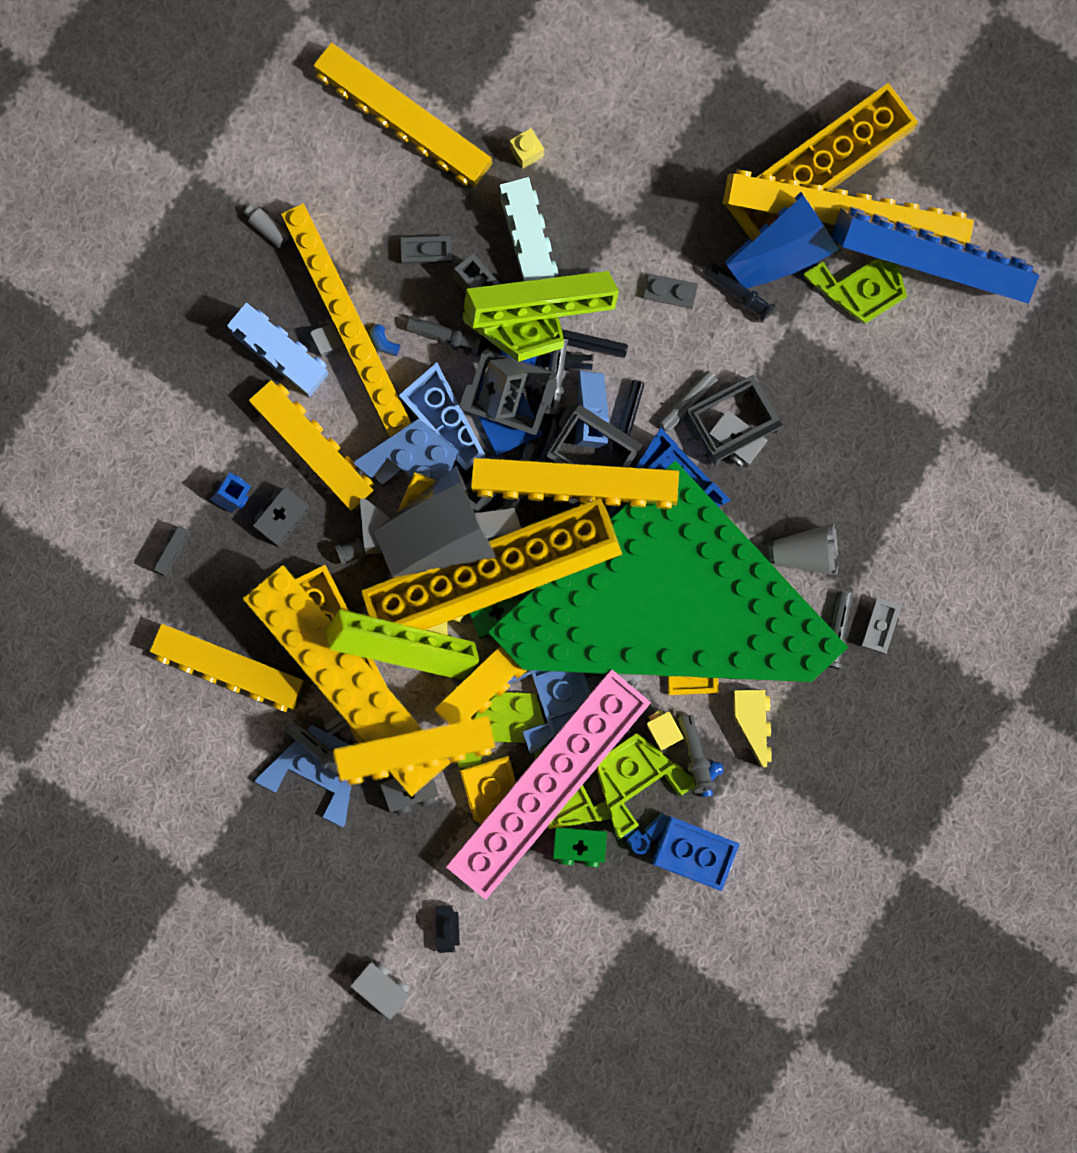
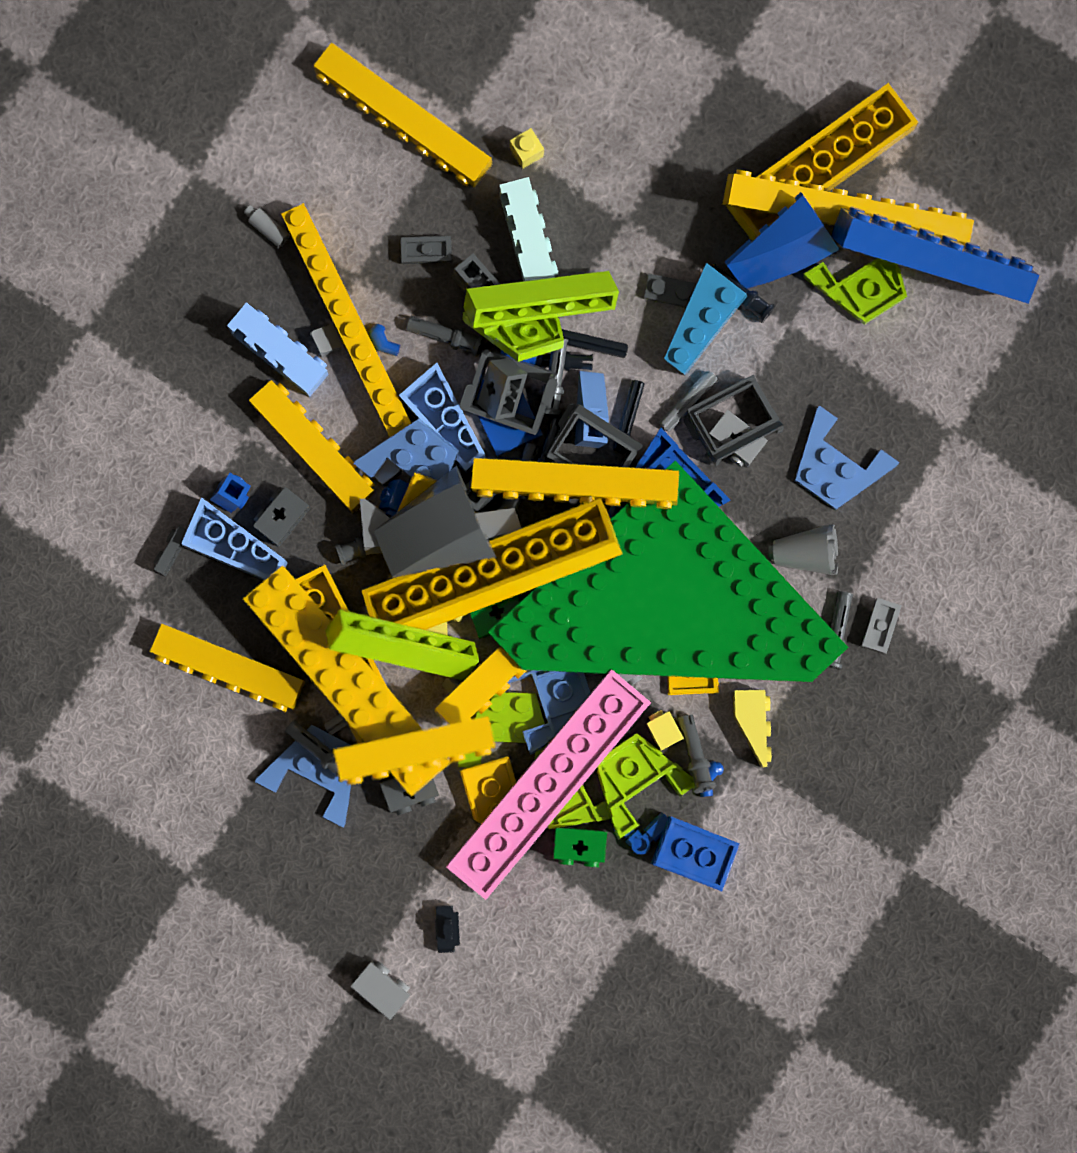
none -> light blue wedge [181,497,288,581]
none -> blue brick [378,479,409,518]
none -> dark azure wedge [664,263,747,375]
none -> medium blue wing [795,406,899,510]

